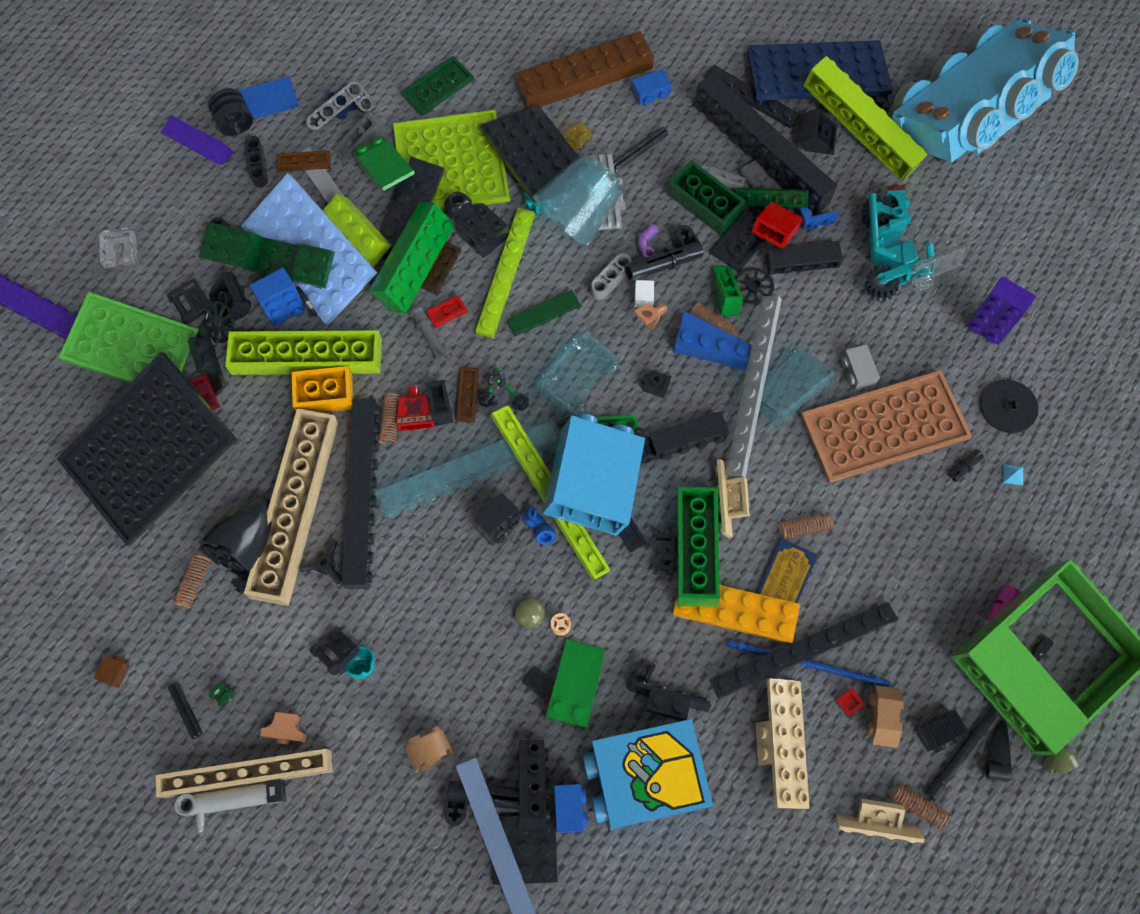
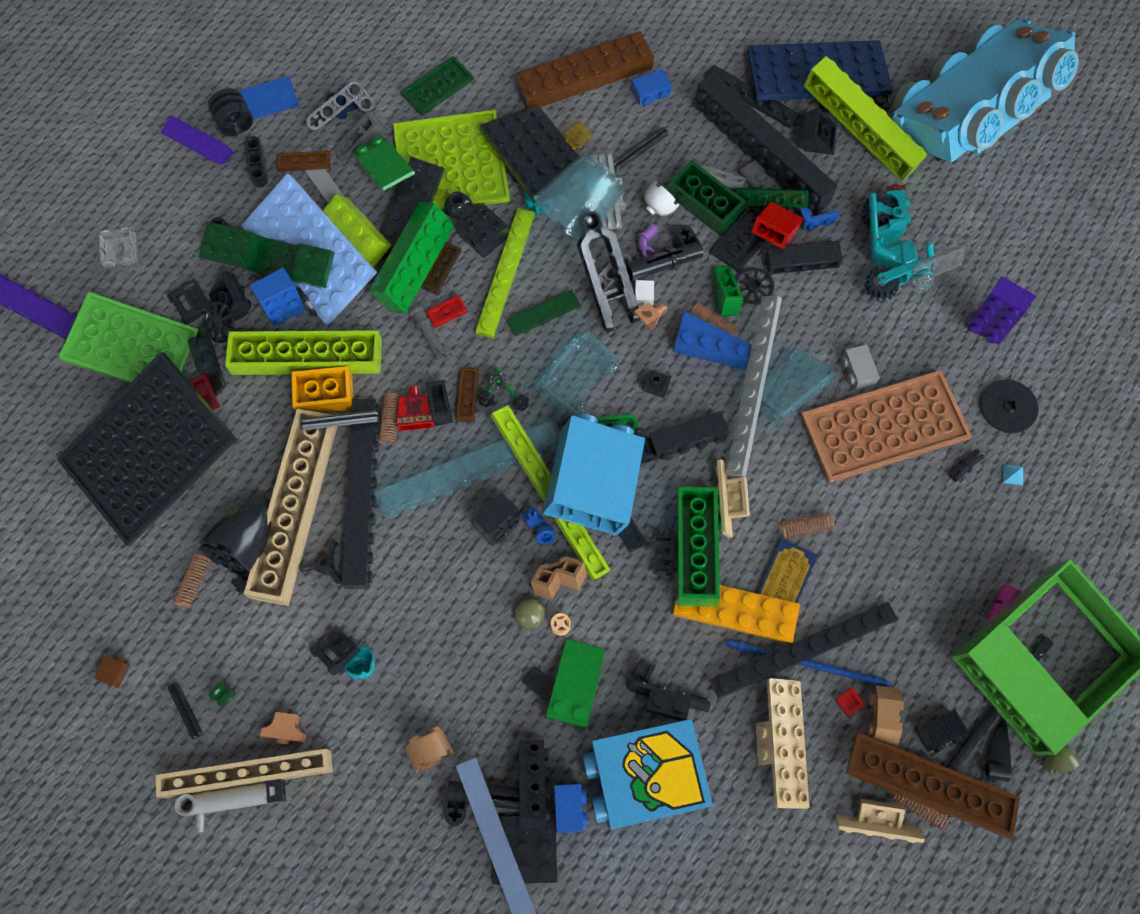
none -> axle [300,410,378,430]
none -> medium nougat brick [531,556,587,601]
none -> piece [576,211,641,333]
none -> white cylinder [644,181,679,216]
none -> reddish brown plate [845,733,1020,839]

